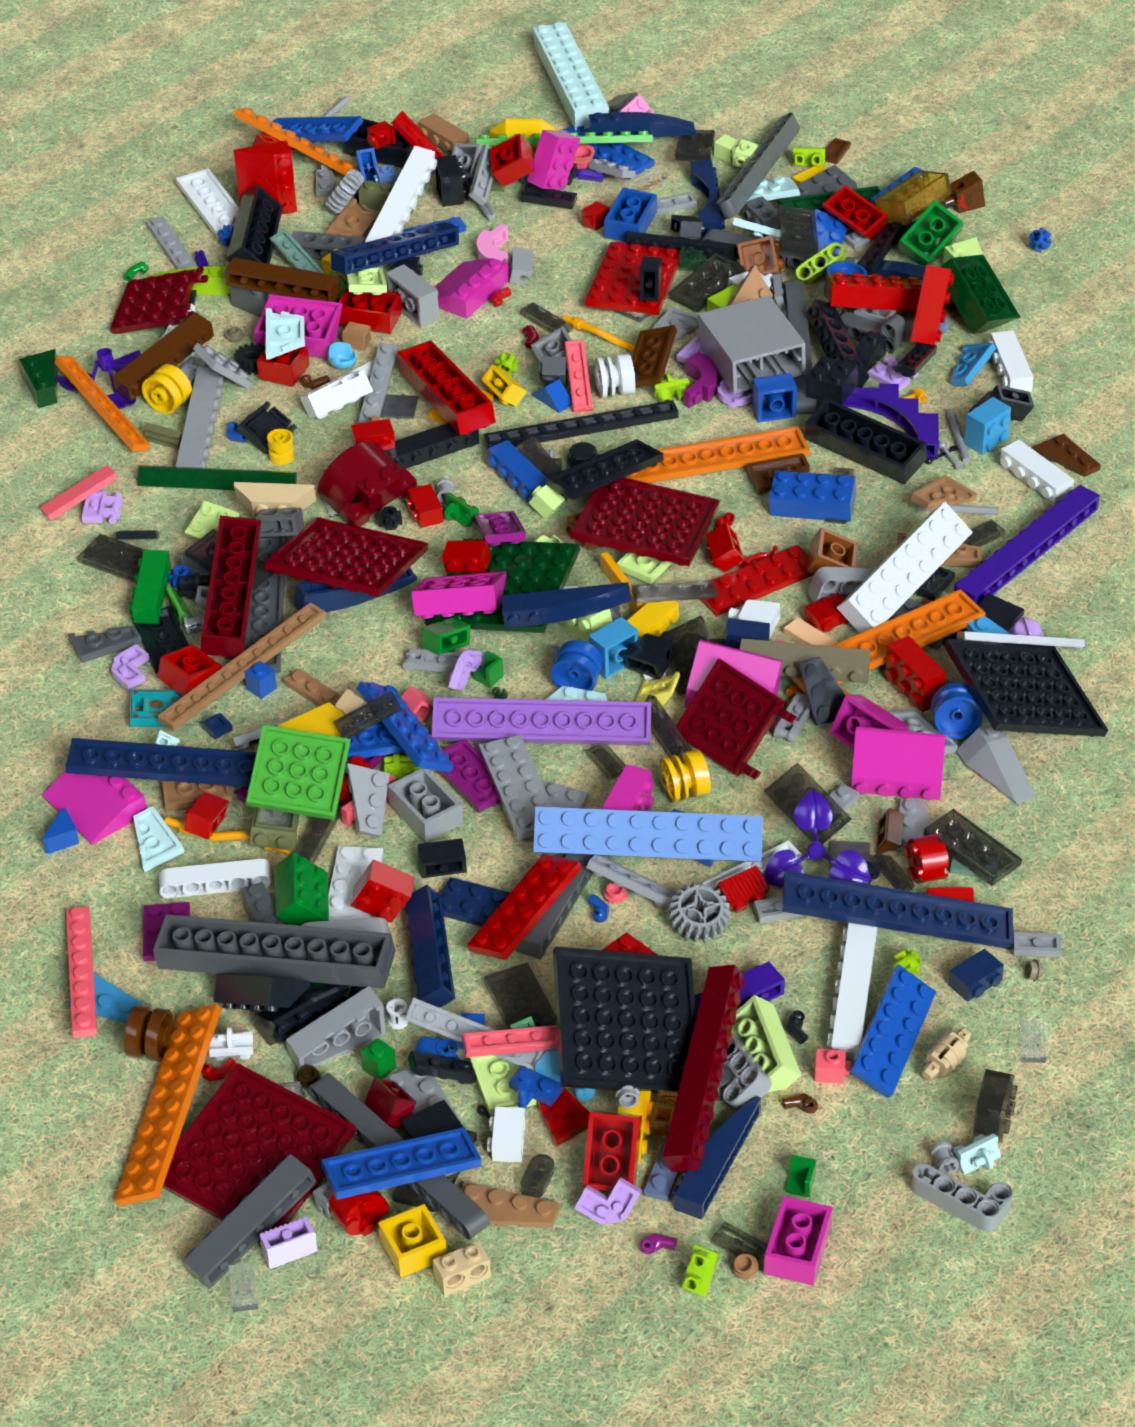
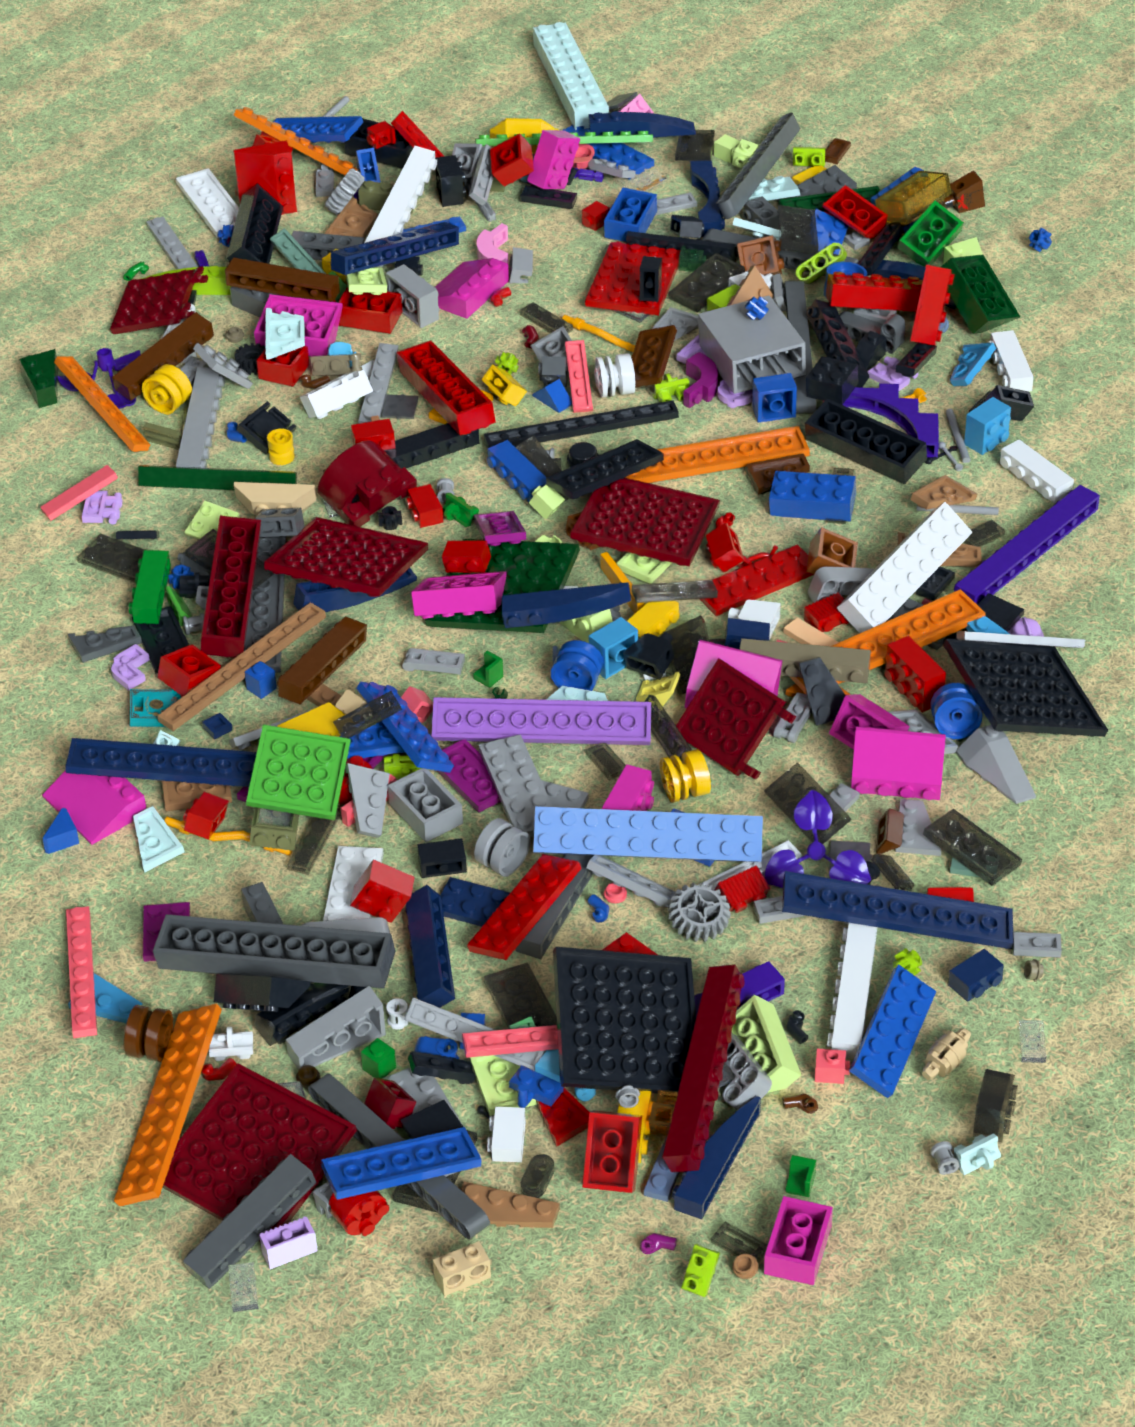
white beam [159,859,271,898] -> none
green brick [275,852,329,926] -> none
medium nougat brick [341,322,372,351] -> none
medium blue brick [373,165,399,185] -> none
yellow brick [378,1204,447,1278] -> none
medium nougat brick [418,113,469,155] -> none
green brick [421,617,470,655] -> none
lavender plate [448,648,484,691] -> none
lavender plate [574,1178,642,1225] -> none
red brick [903,834,949,884] -> none
light grey beam [911,1164,1013,1232] -> none
reddish brown wing [1032,434,1101,477] -> none
none -> reddish brown brick [277,616,367,705]
none -> dark tan plate [310,353,362,376]
none -> light grey wheel [474,818,530,877]
none -> blue gear [745,297,769,320]

